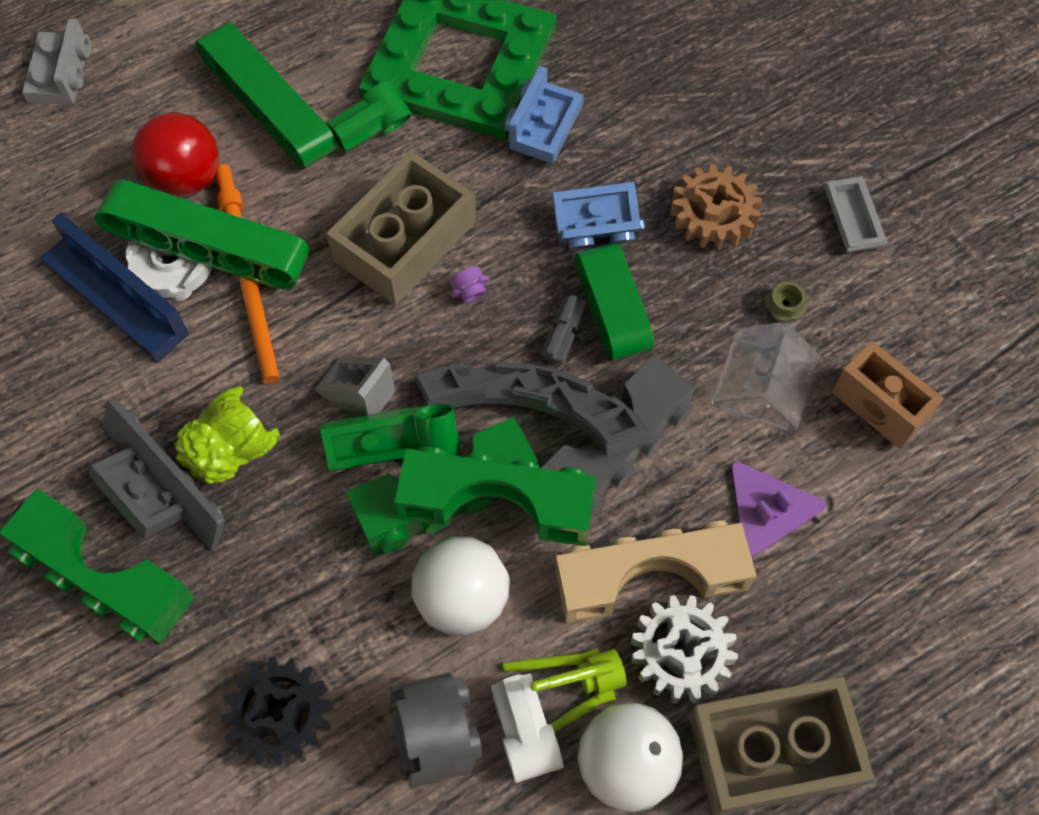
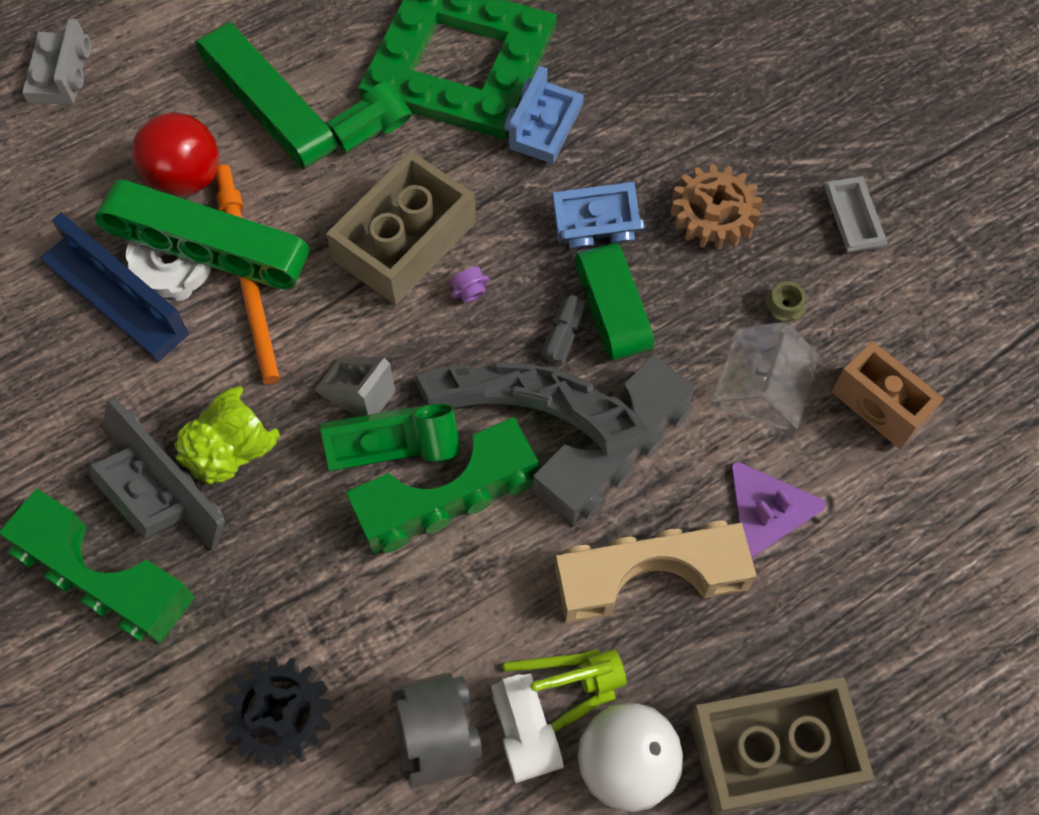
green arch [394,447,596,547] -> none
white piece [411,536,510,636] -> none
white gear [631,595,738,703] -> none

